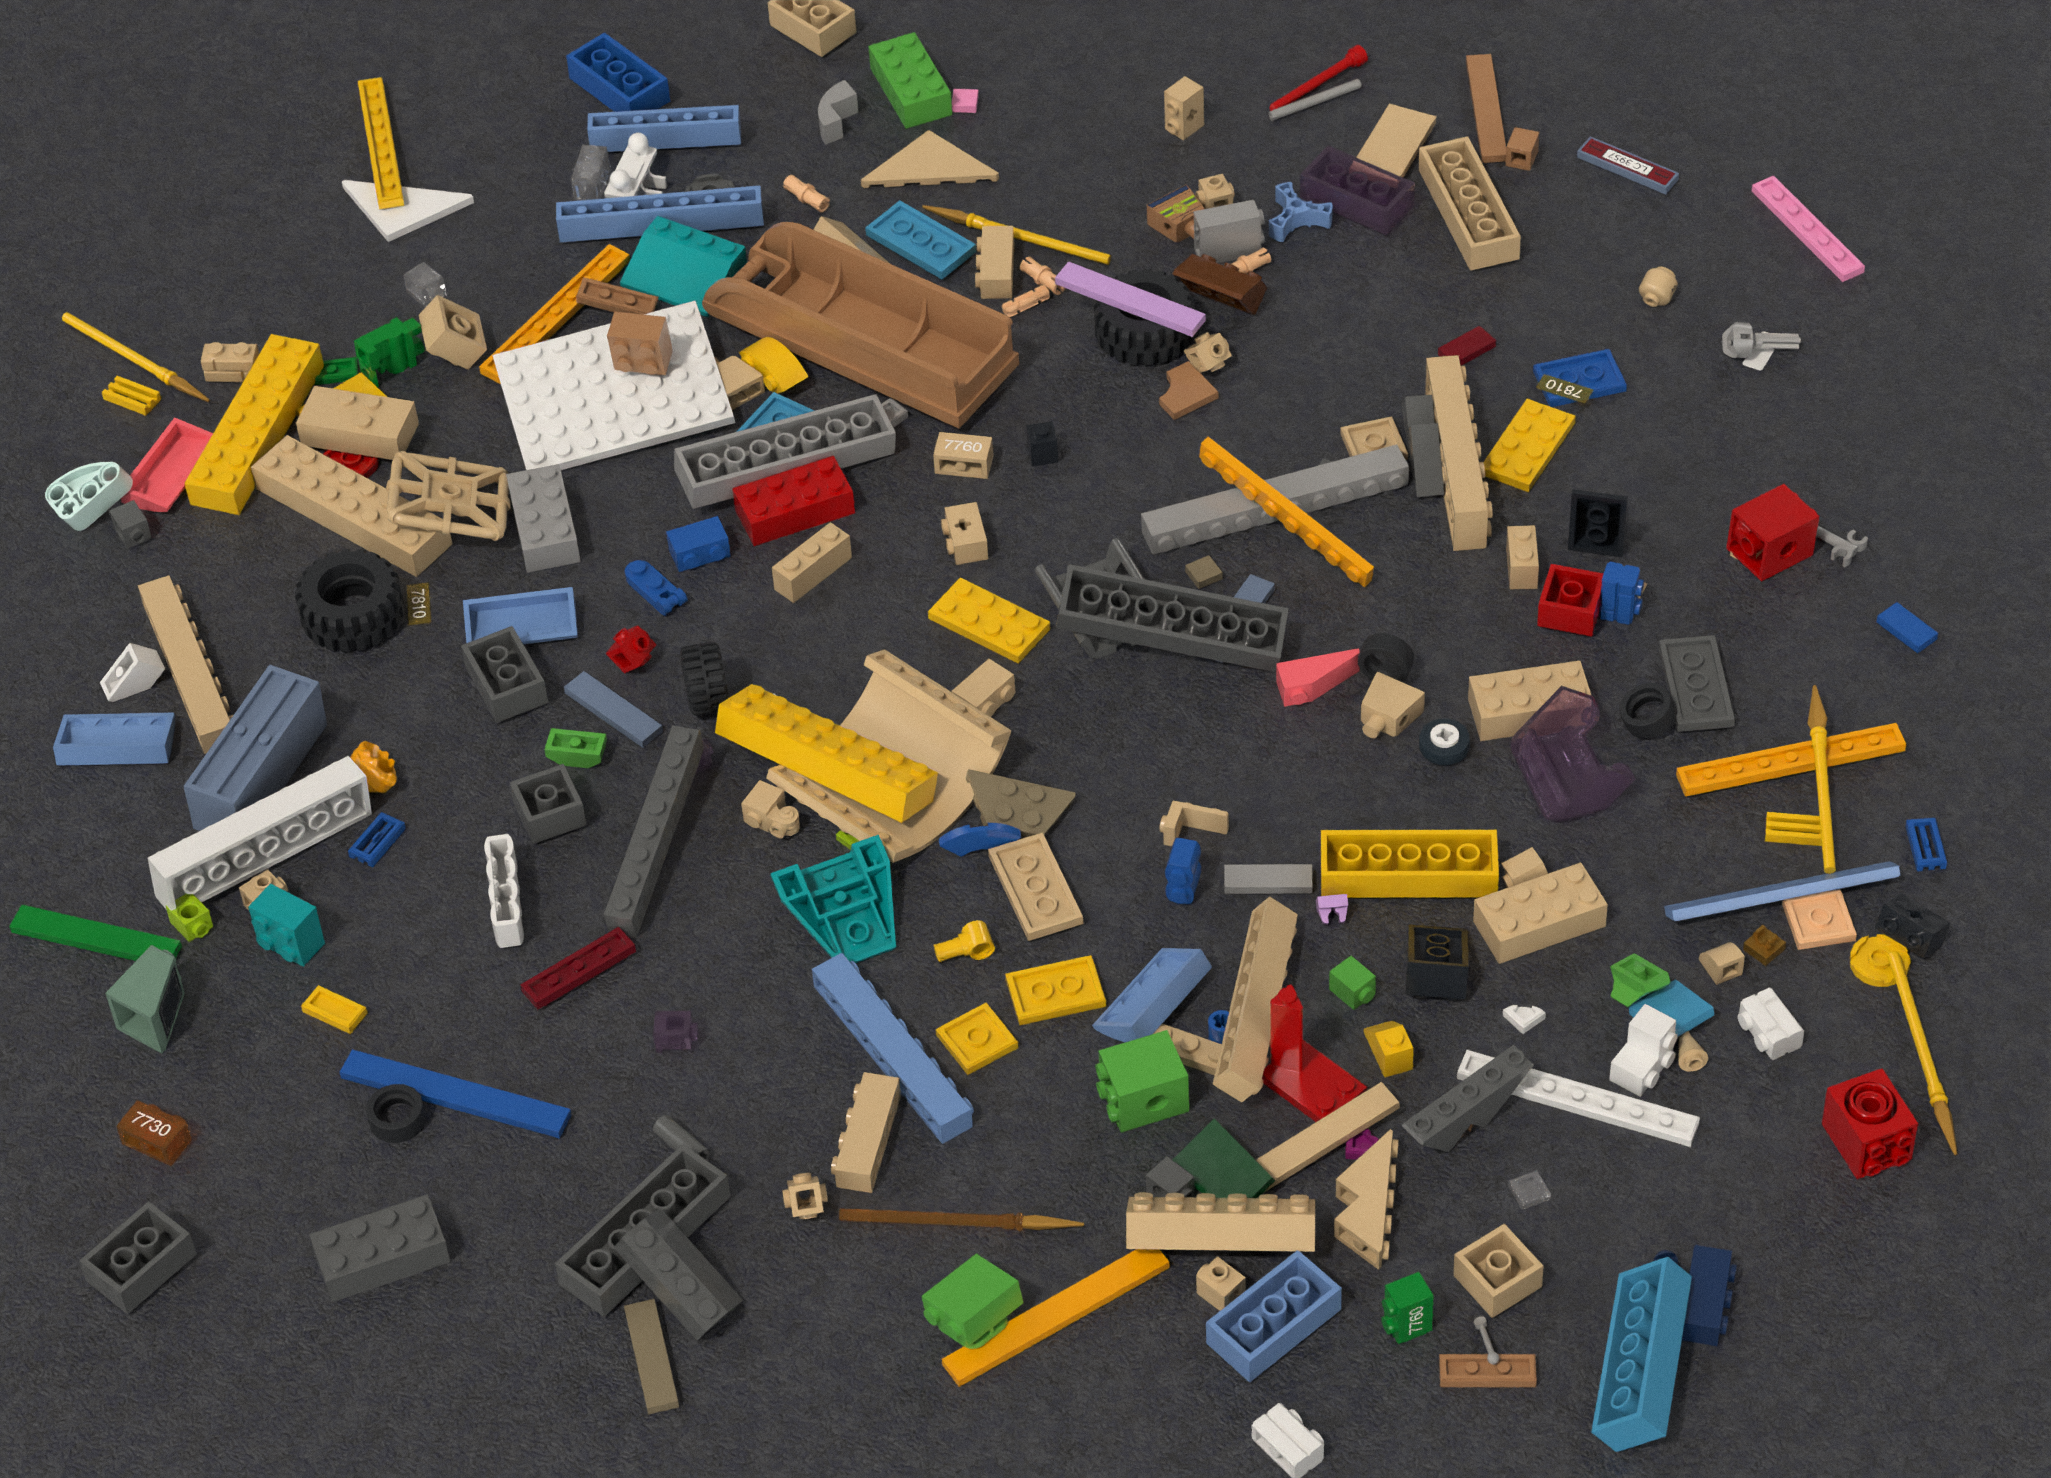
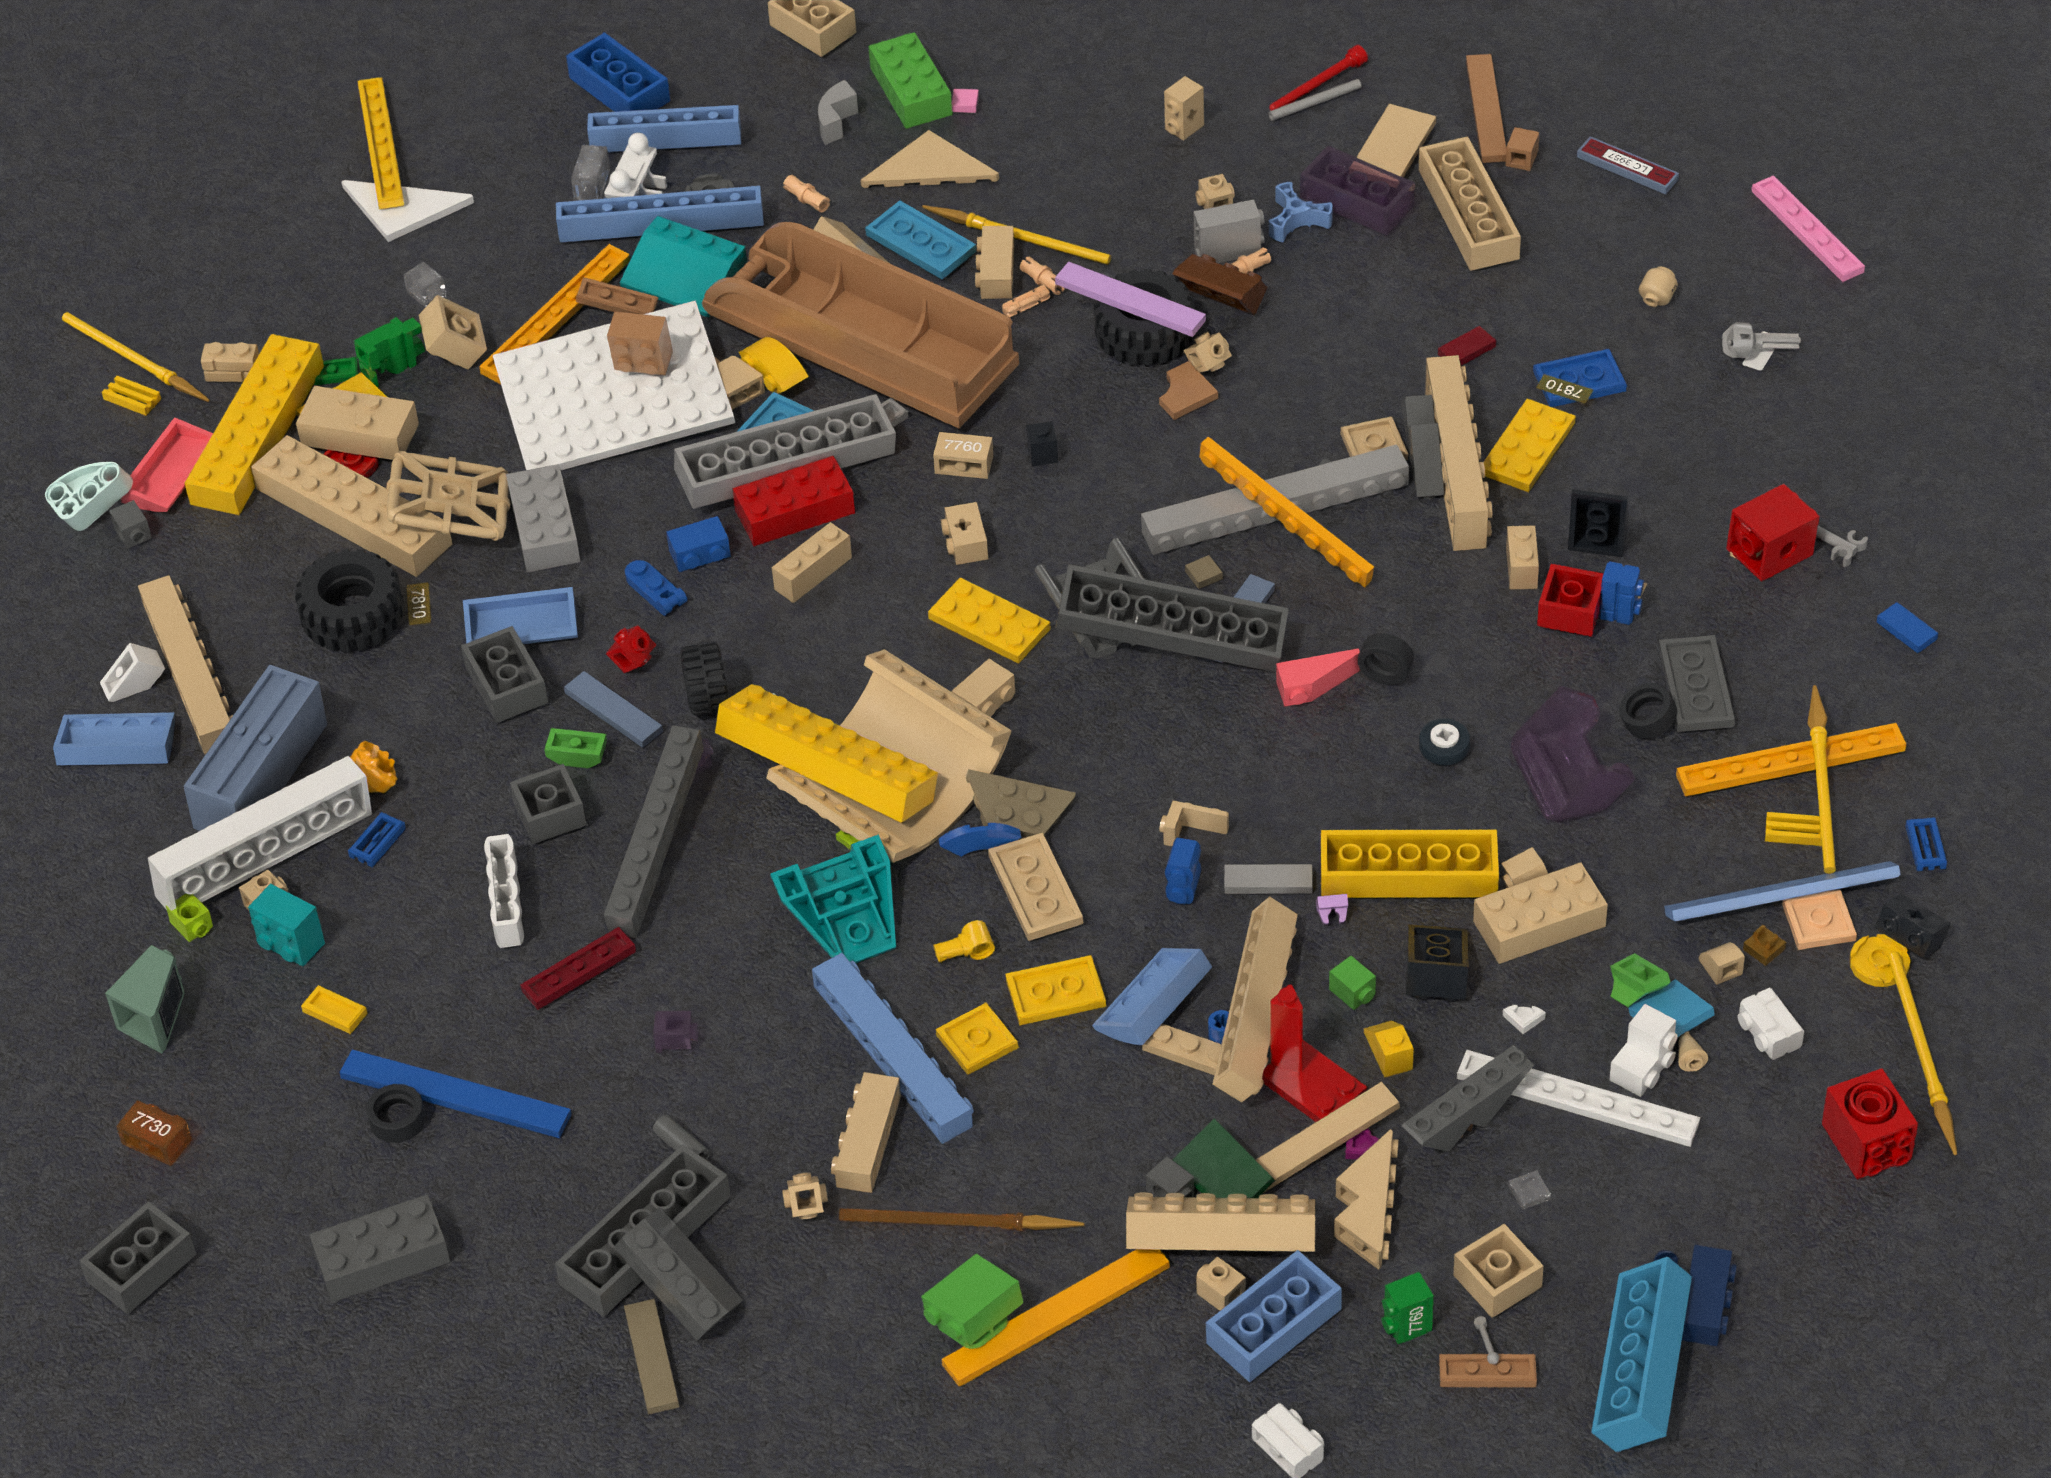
green tile [9,905,182,961] -> none
tan brick [741,780,800,838] -> none
bright green brick [1095,1030,1189,1133] -> none
medium nougat torso [1147,185,1204,242] -> none
tan torso [1361,672,1425,738] -> none
tan brick [1468,661,1594,741] -> none

